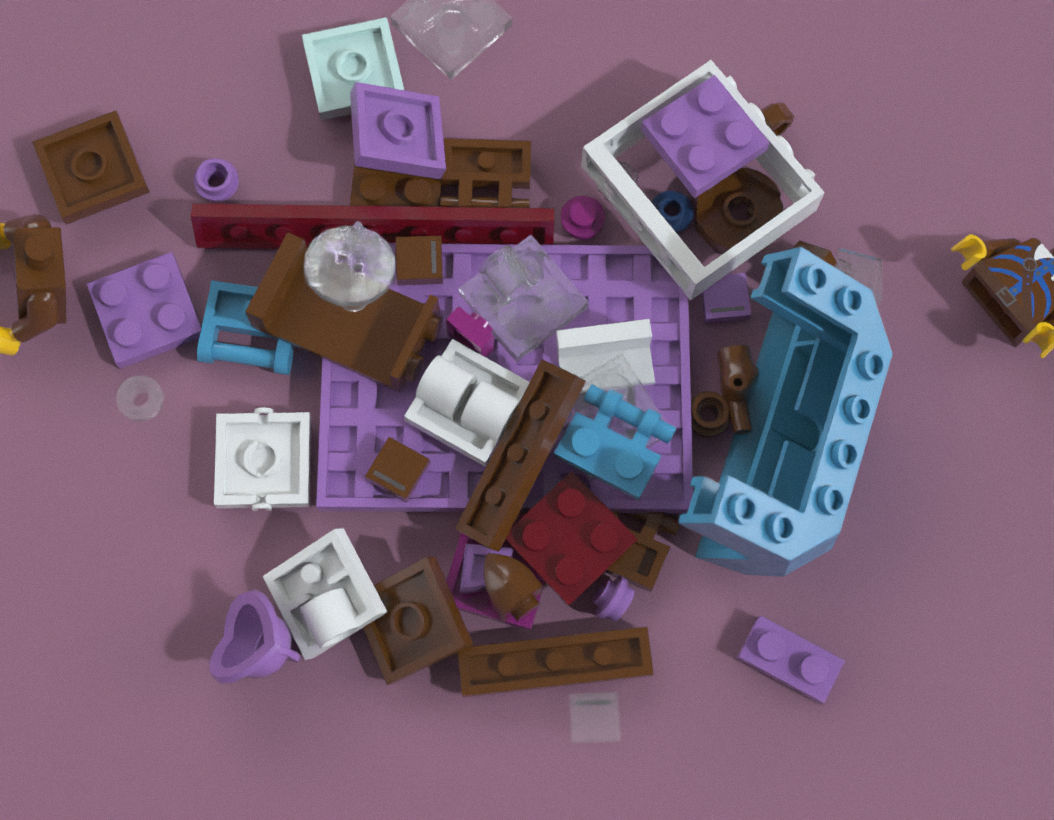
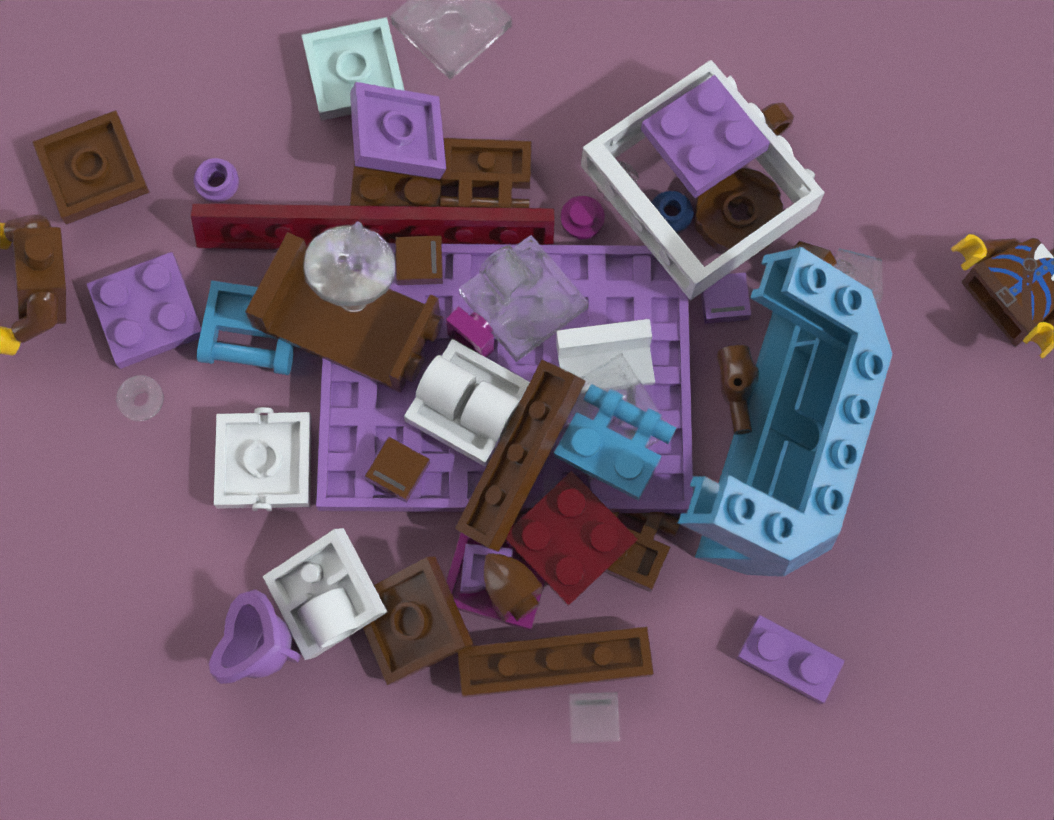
medium lavender plate [593,576,635,622] -> none
reddish brown plate [691,391,731,437] -> none

